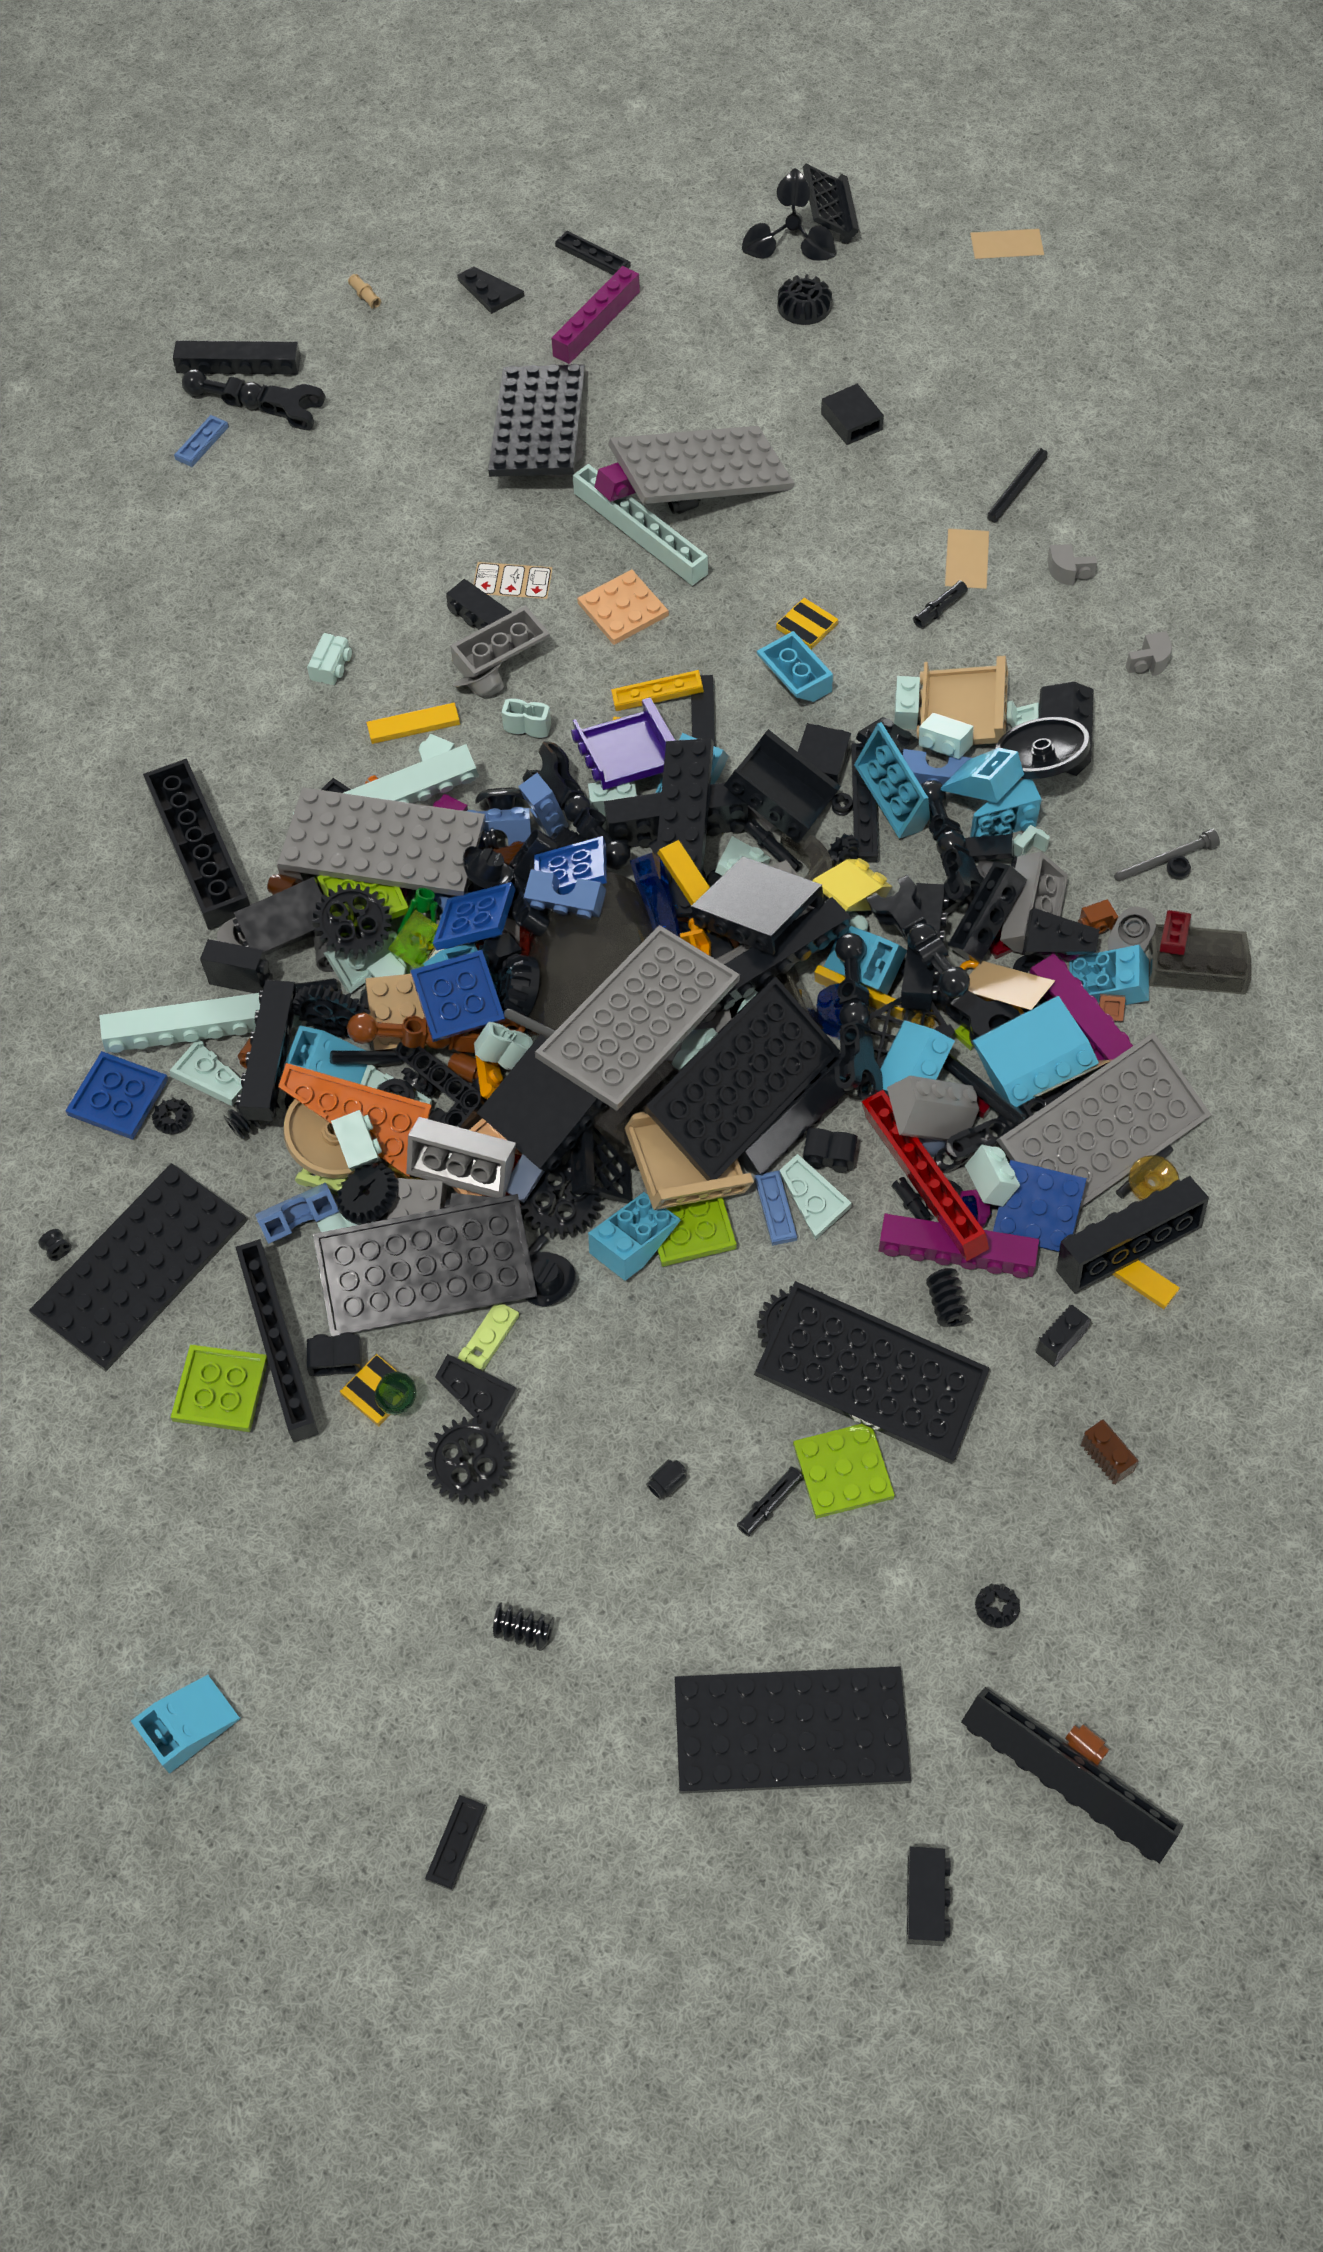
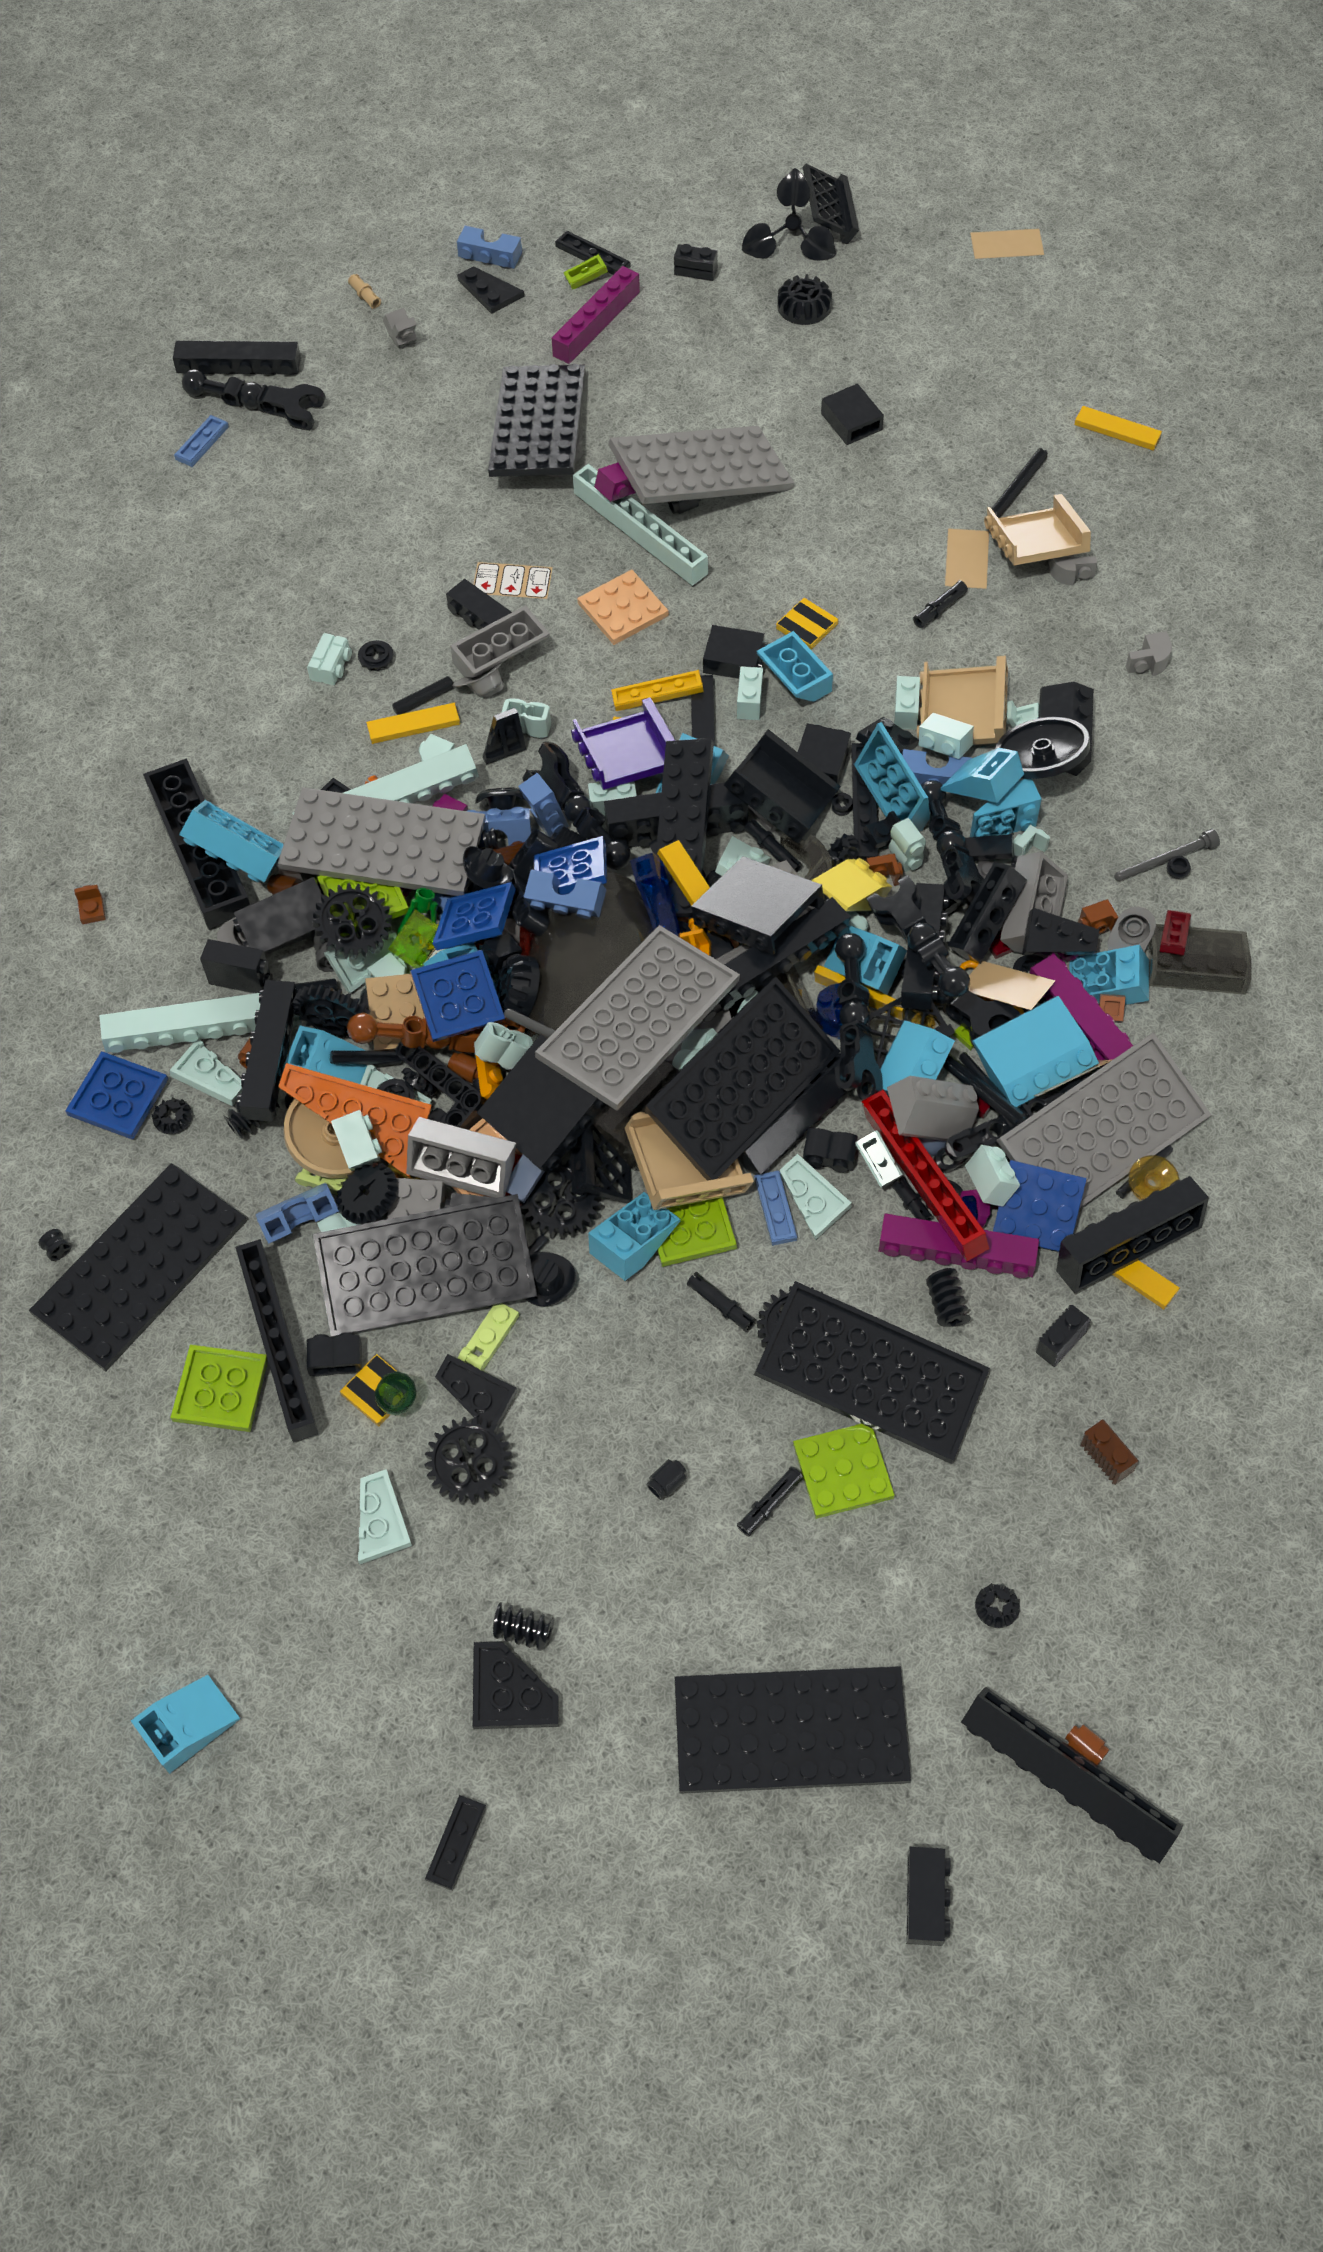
none -> dark orange bracket [74,885,106,925]
none -> medium azure slope [179,800,284,883]
none -> black gear [358,640,394,671]
none -> light aqua wing [358,1469,412,1565]
none -> light grey brick [383,308,417,346]
none -> black axle [392,676,454,715]
none -> medium blue arch [457,226,522,269]
none -> black plate [472,1641,559,1730]
none -> black wing [482,708,526,765]
none -> lime tile [563,254,608,290]
none -> black brick [674,244,718,281]
none -> black pin [687,1272,756,1332]
none -> black brick [703,625,768,679]
none -> light aqua brick [737,666,763,720]
none -> light aqua brick [855,1130,904,1188]
none -> black bracket [863,811,901,849]
none -> dark orange bracket [866,853,903,886]
none -> light aqua brick [889,818,926,872]
none -> black bar [959,1052,1007,1099]
none -> tan panel [984,494,1091,566]
none -> yellow tile [1074,406,1162,451]

